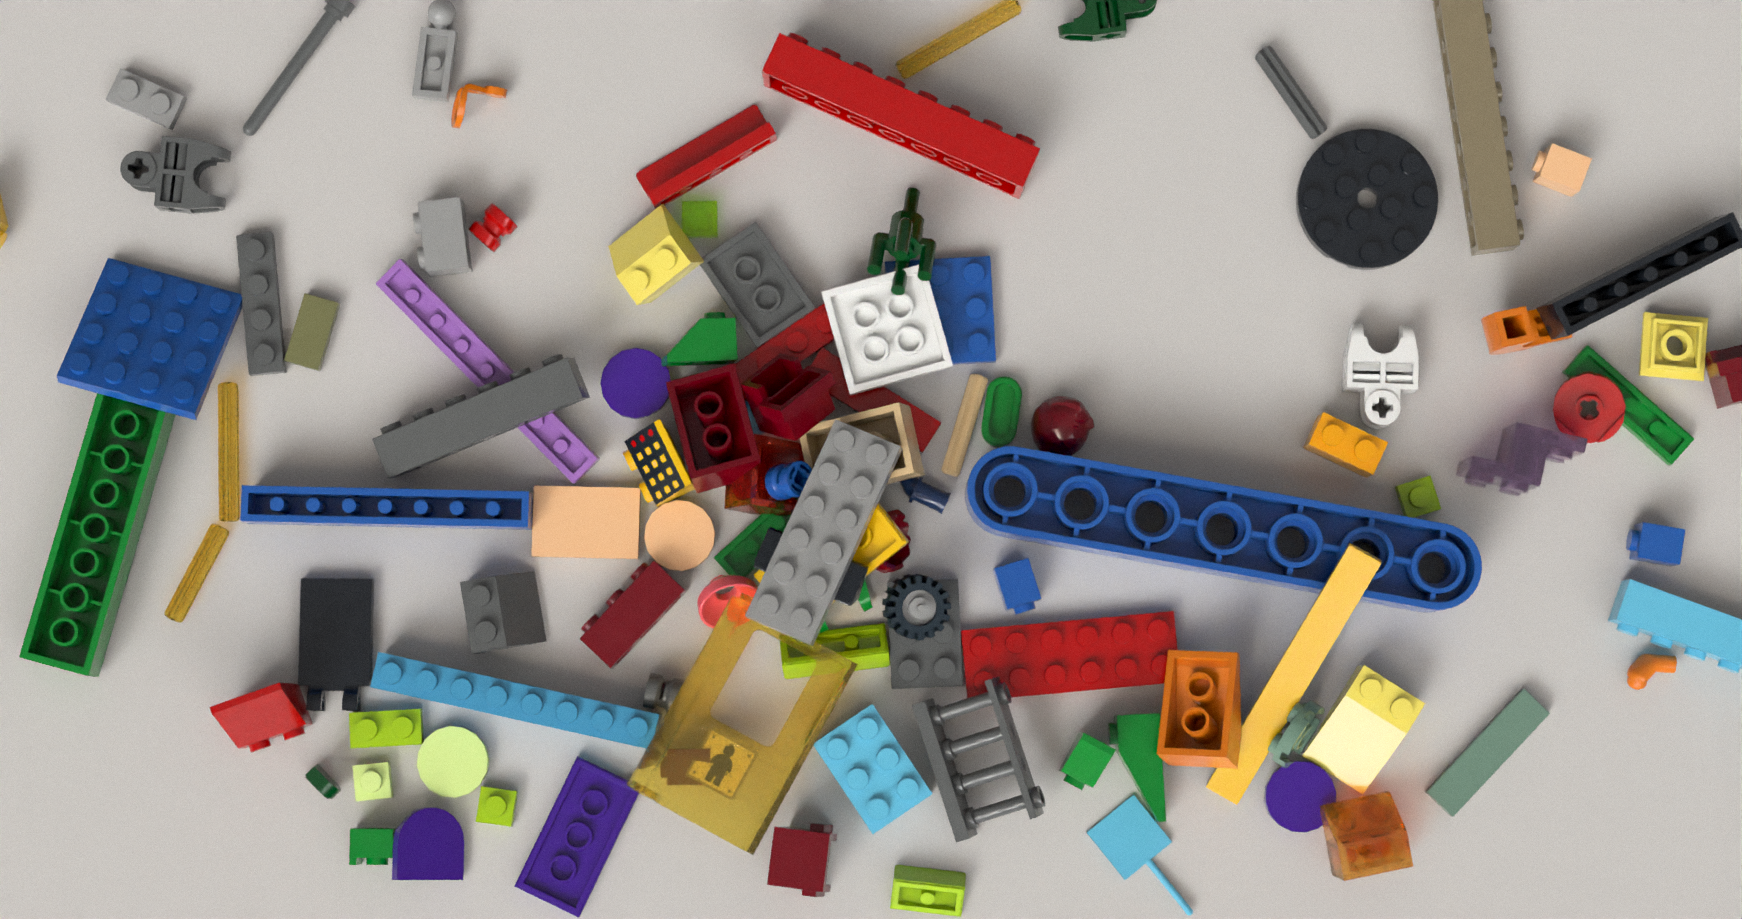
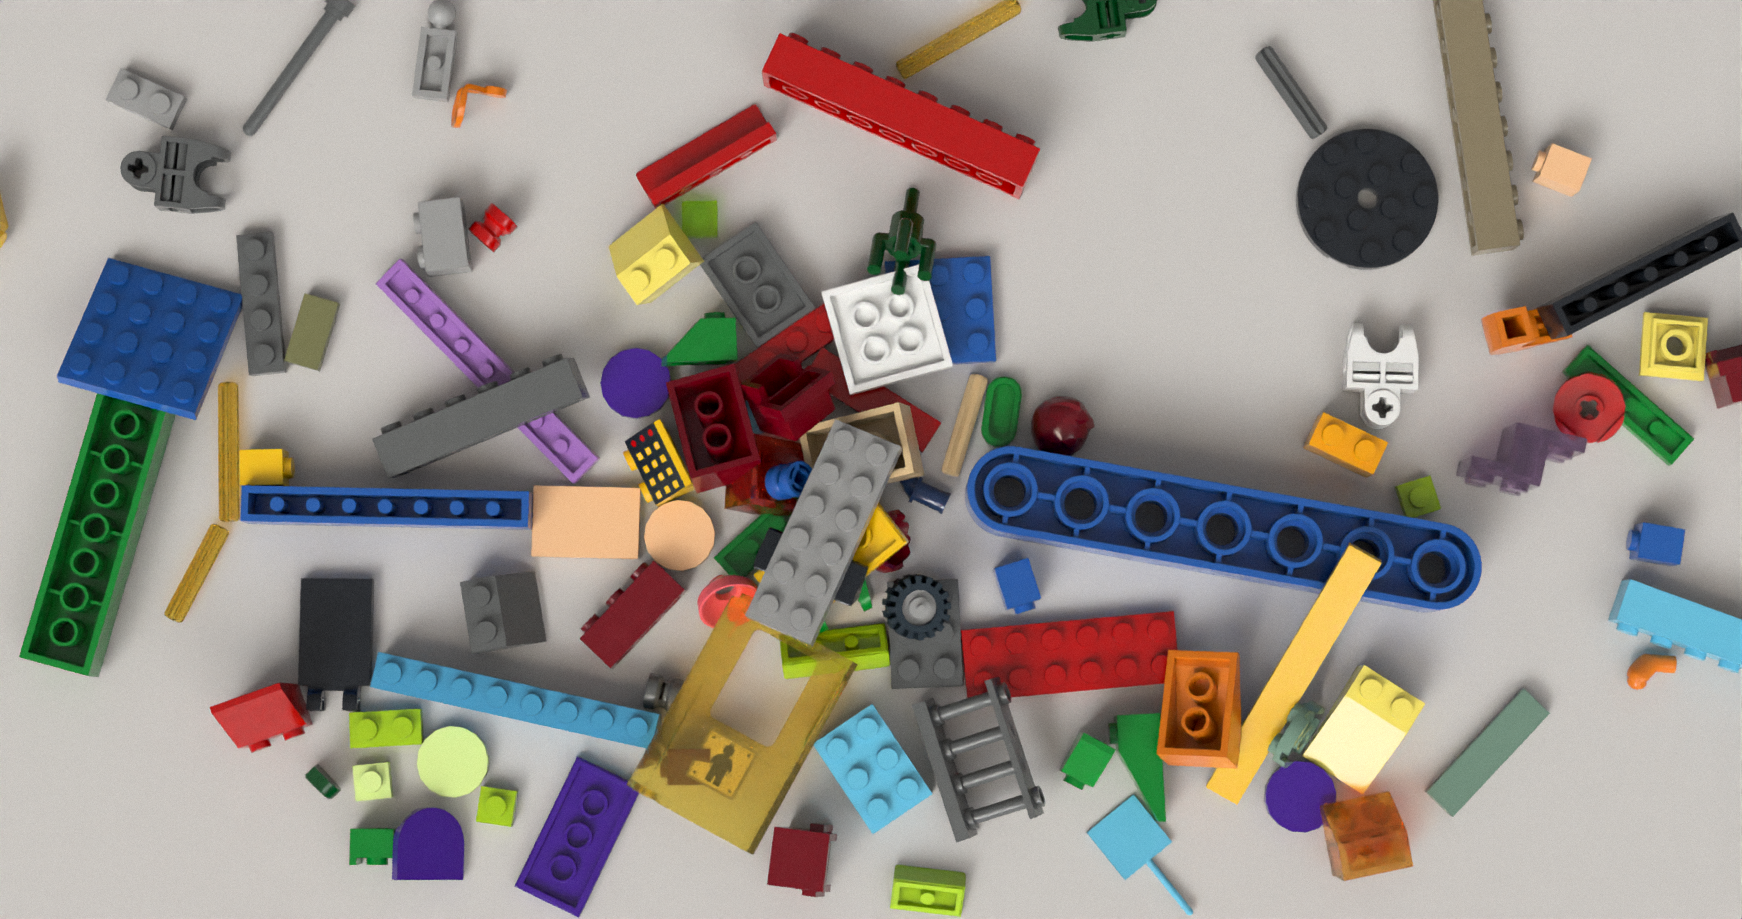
none -> yellow brick [239,449,295,486]

